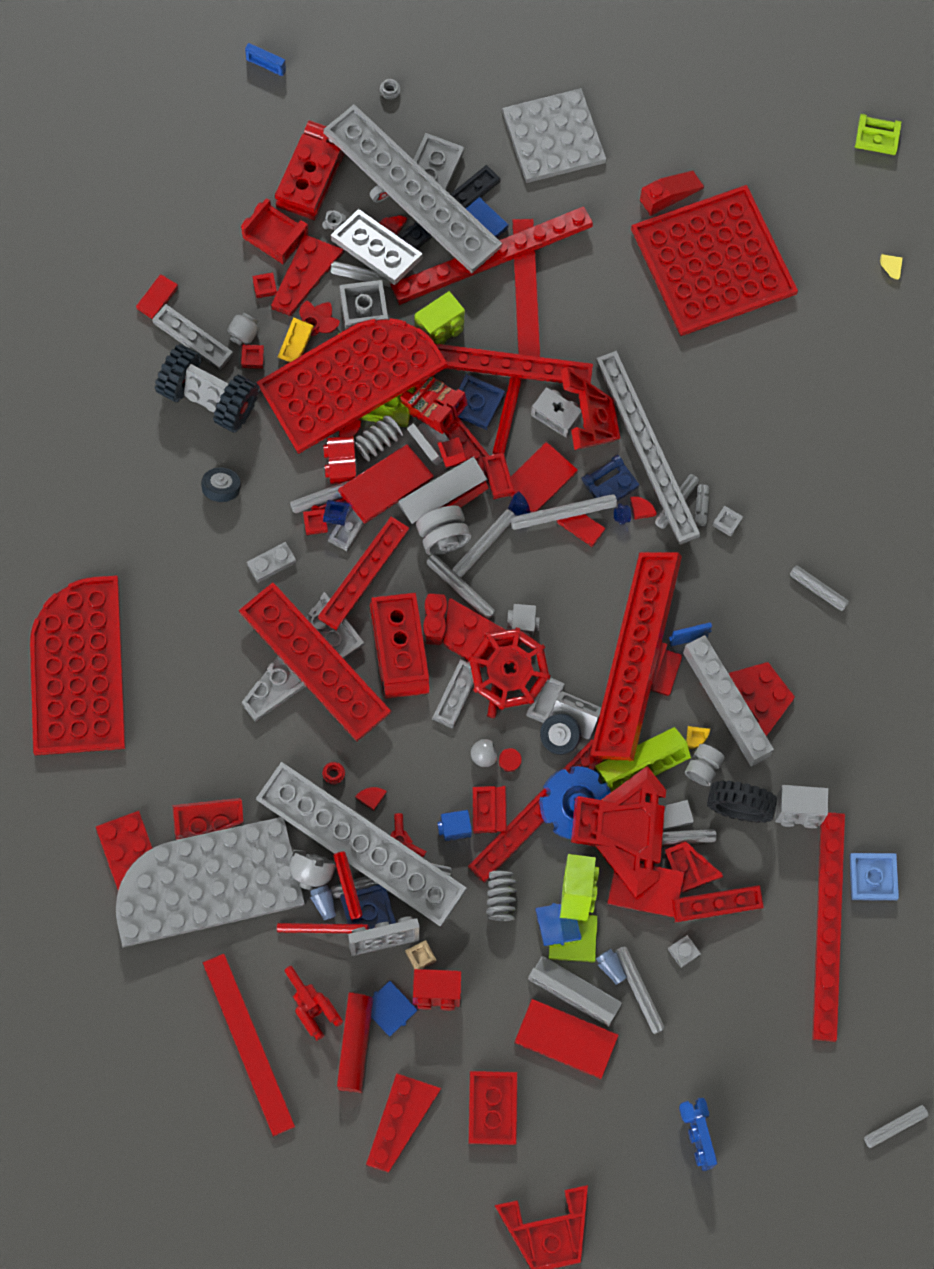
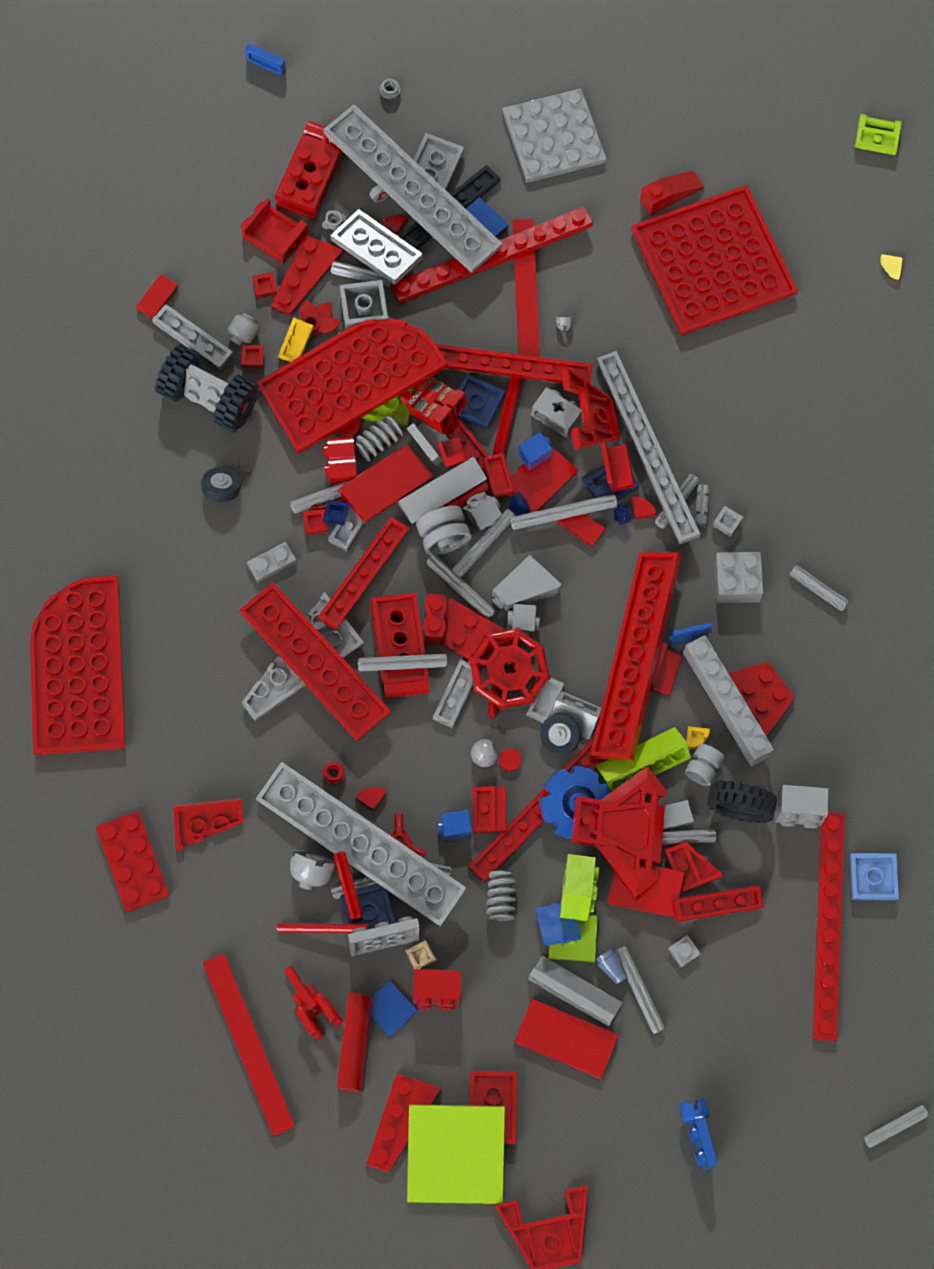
light grey plate [116,817,305,948] -> none
sand blue cone [310,885,336,921] -> none
lime brick [414,291,465,345] -> none
none -> light grey axle [358,654,447,671]
none -> lime tile [407,1104,505,1204]
none -> light grey brick [463,492,502,530]
none -> light grey slope [492,555,562,612]
none -> blue brick [518,432,553,470]
none -> light grey hinge [556,316,573,331]
none -> red panel [601,443,635,492]
none -> light grey brick [713,552,763,603]

